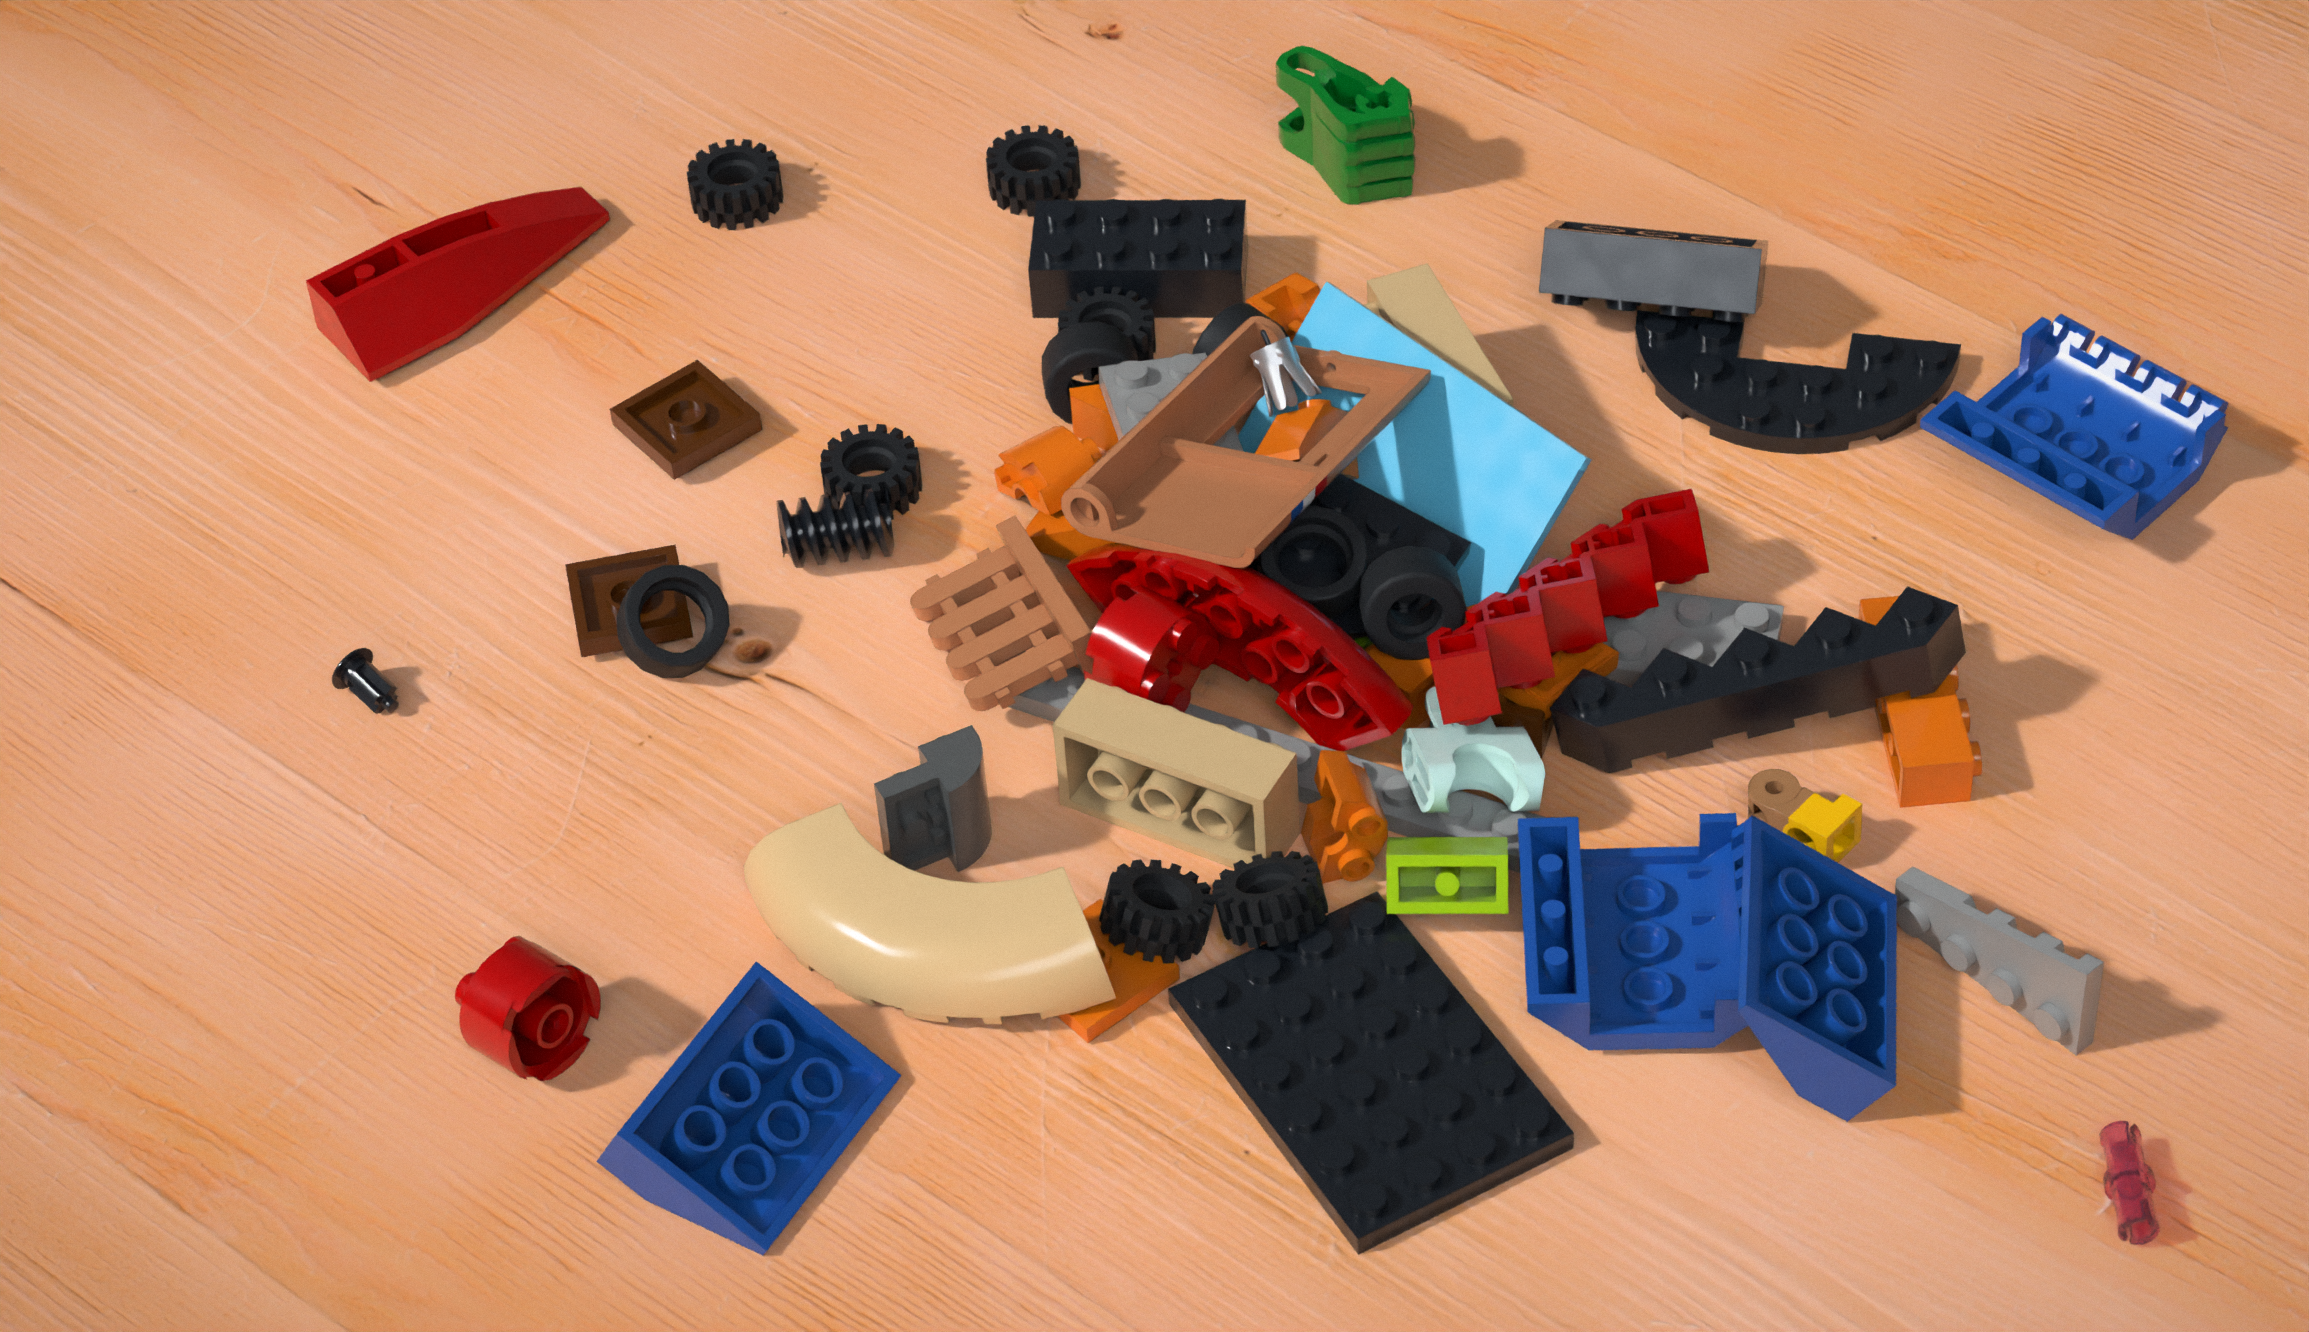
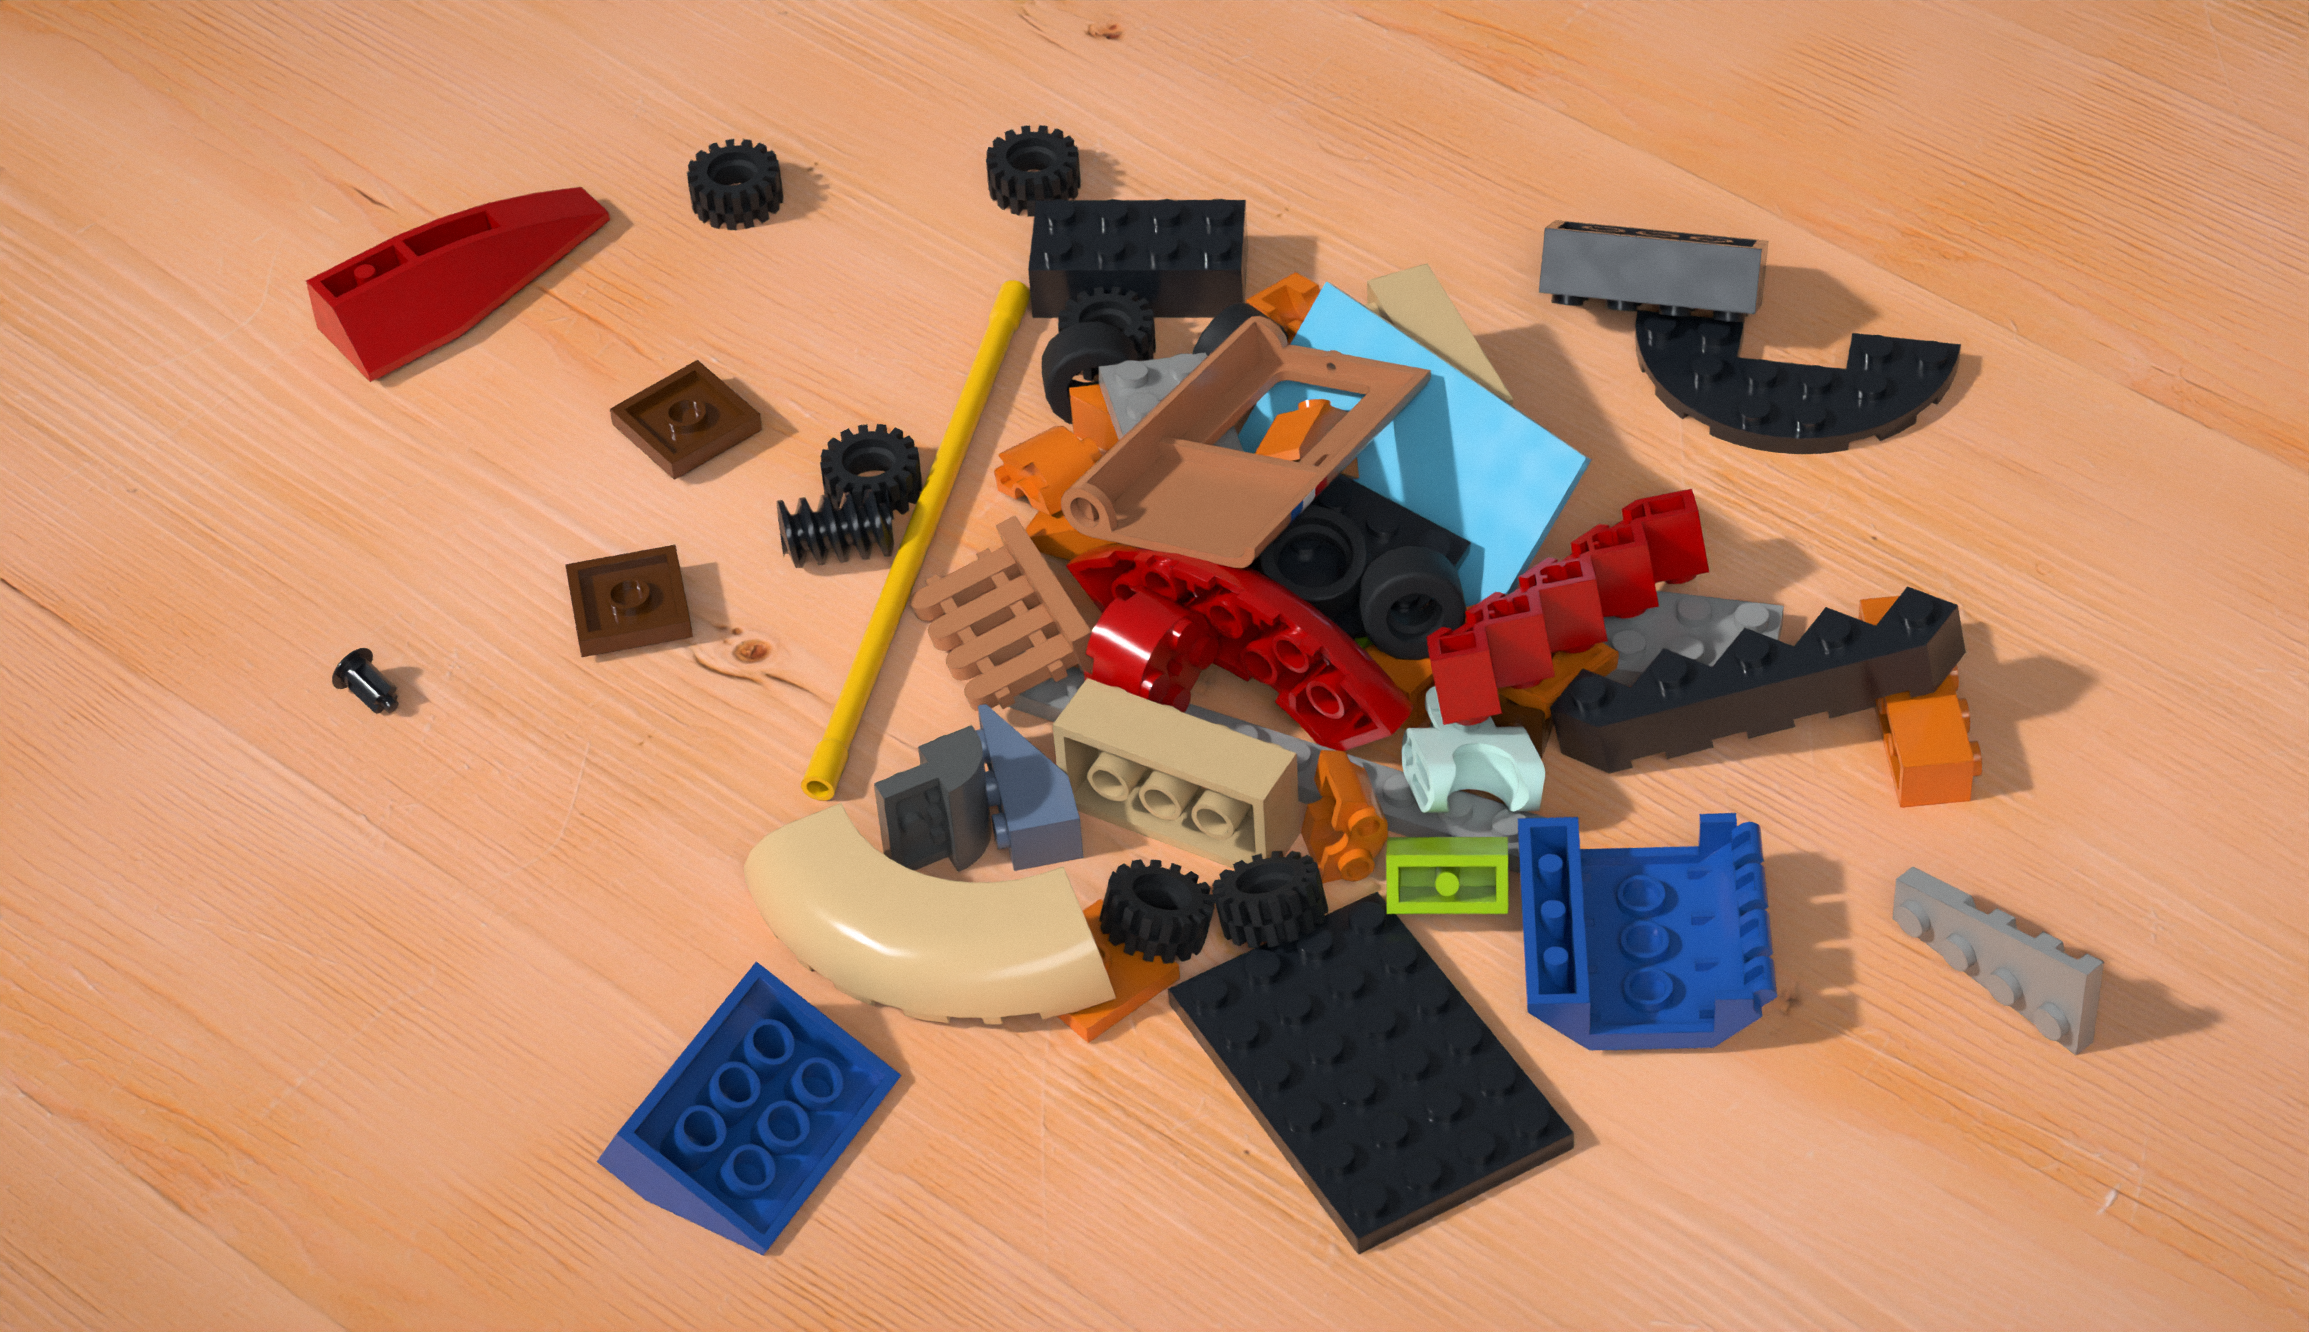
red brick [455,936,601,1081] -> none
black tyre [616,565,730,678] -> none
flat silver piece [1249,330,1322,417] -> none
green piece [1276,46,1416,205] -> none
blue slope [1738,815,1897,1122] -> none
leg [1748,769,1863,863] -> none
blue slope [1920,314,2228,540] -> none
clear pink pin [2100,1121,2160,1245] -> none
none -> yellow piece [801,280,1031,801]
none -> sand blue slope [975,704,1084,871]

